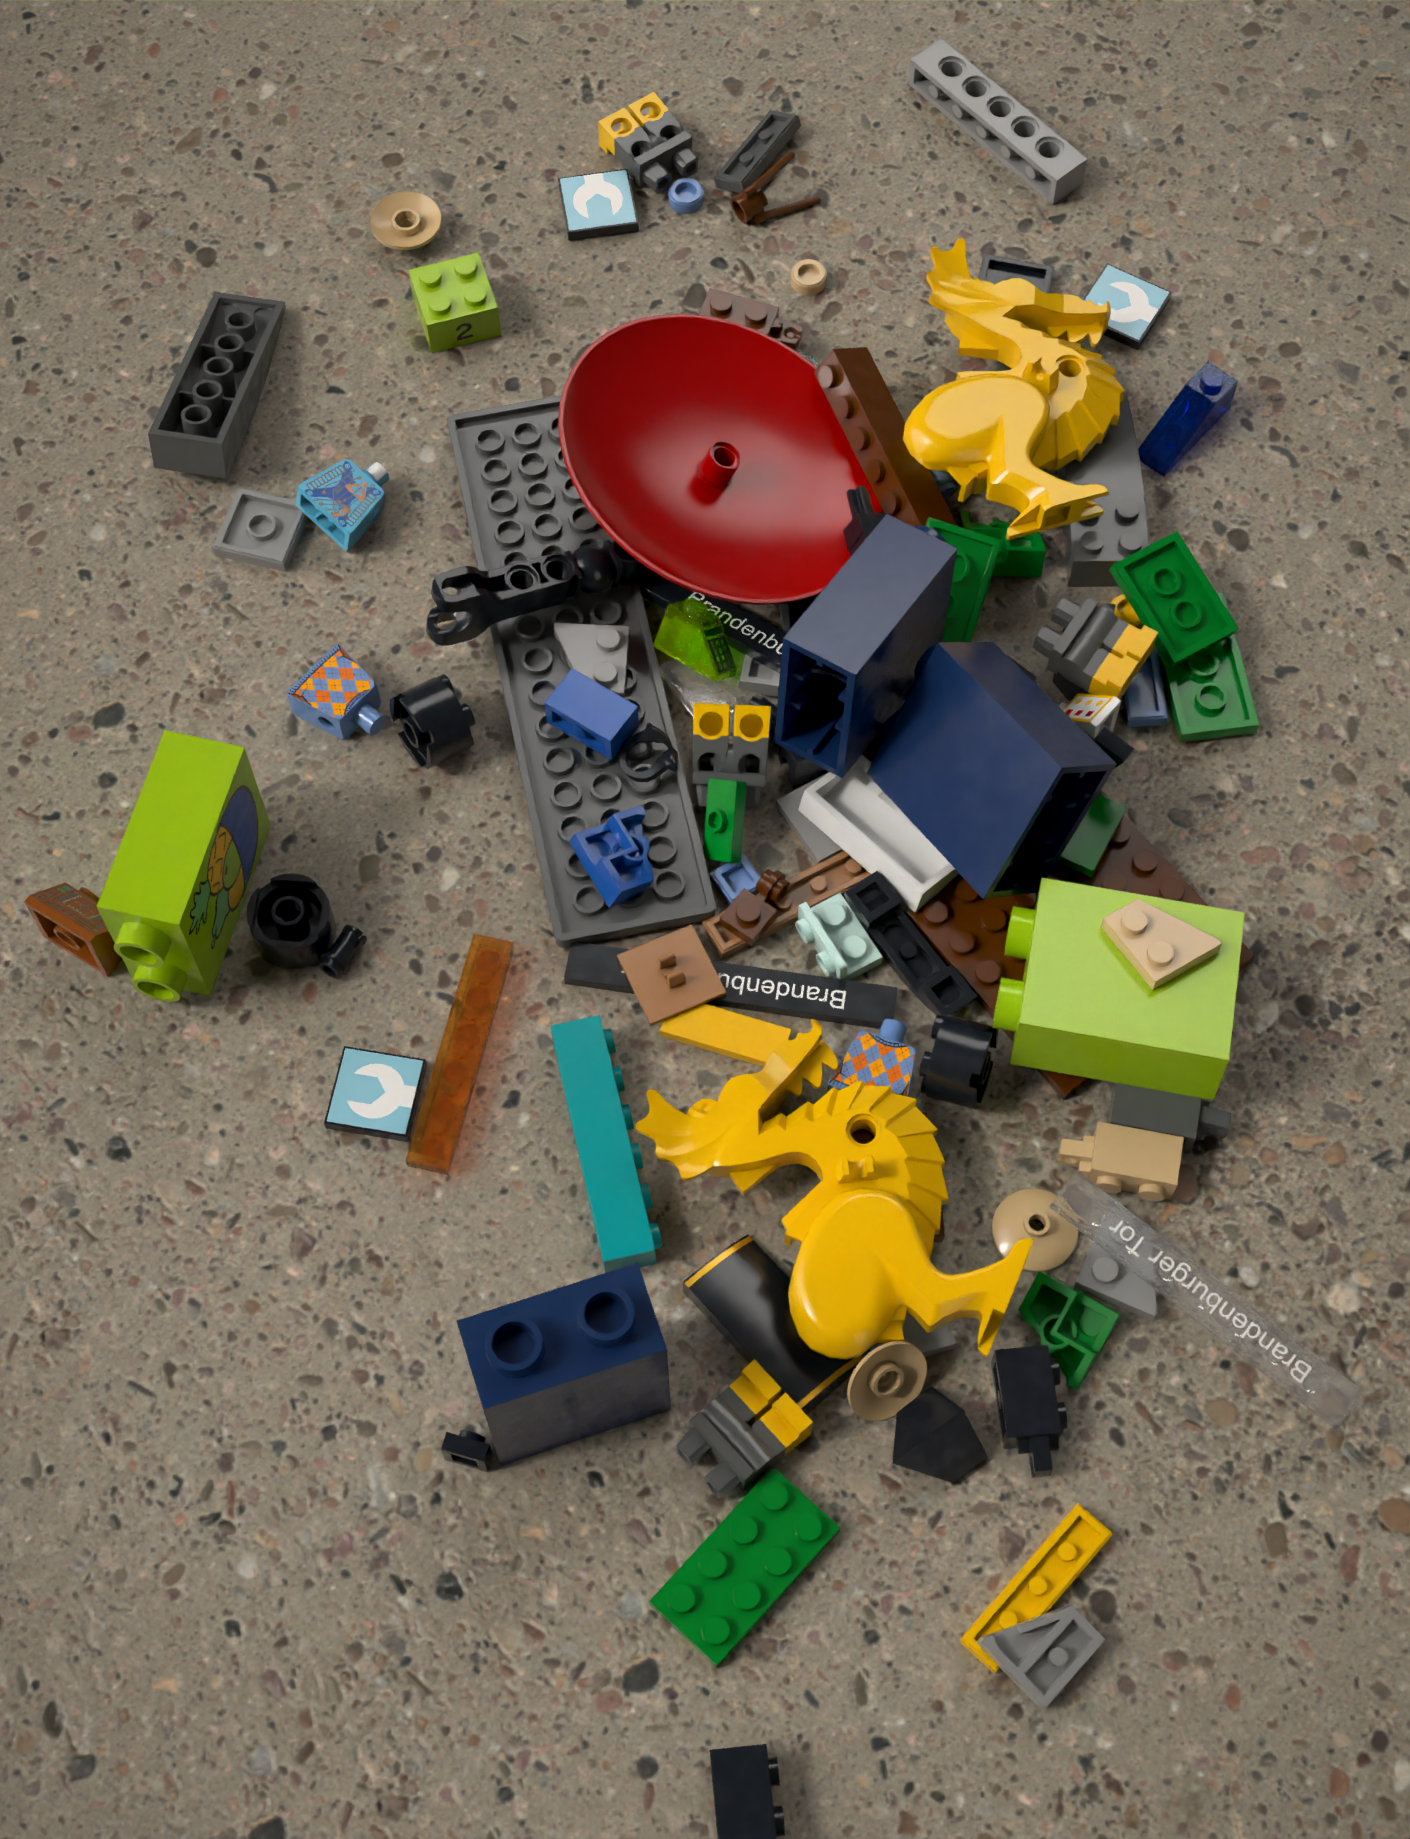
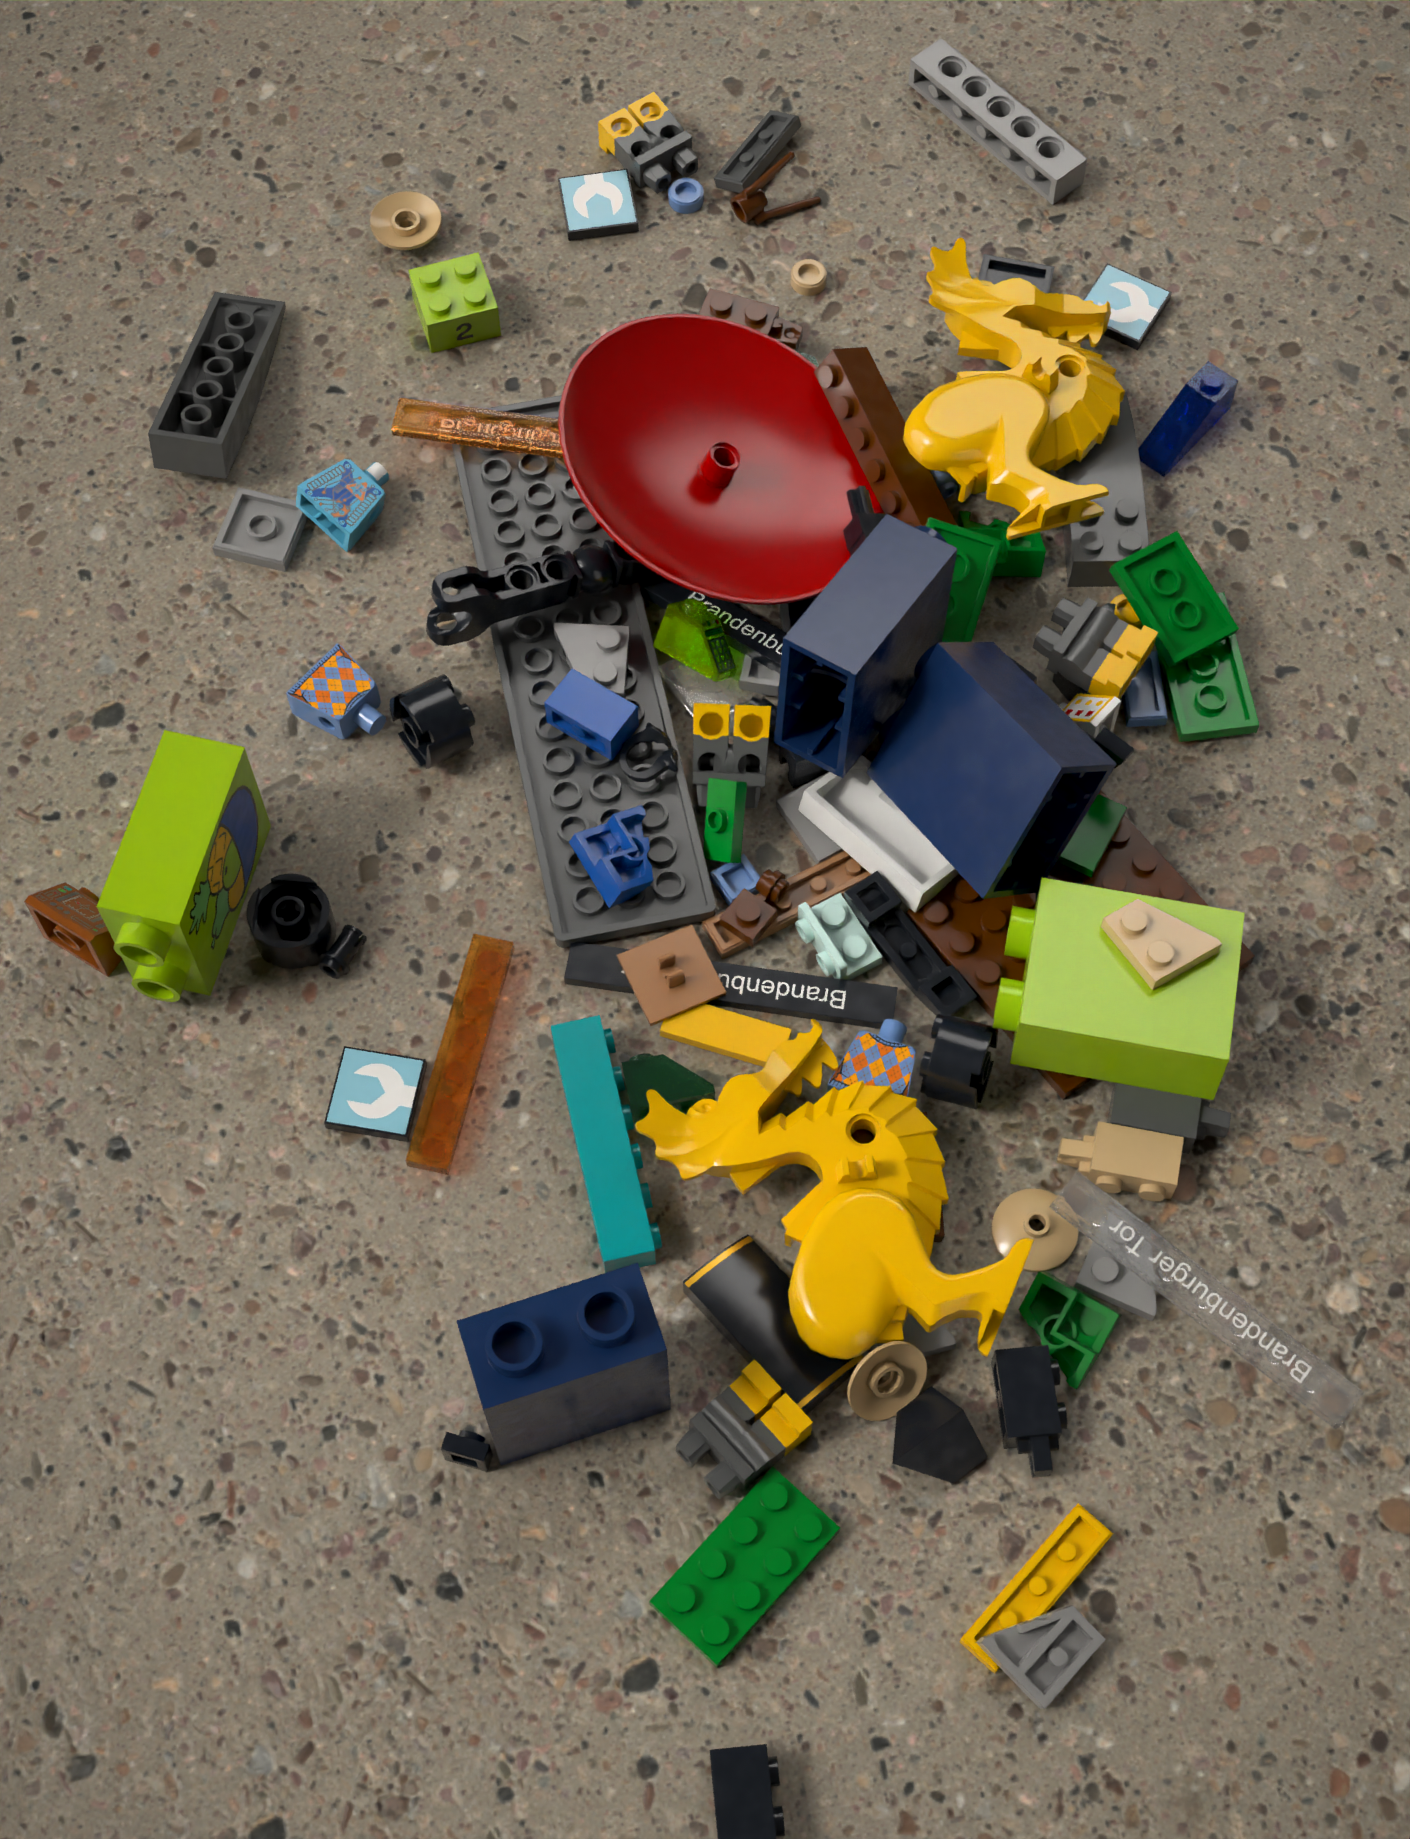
none -> clear orange tile [391,398,564,459]
none -> clear green slope [621,1053,715,1124]

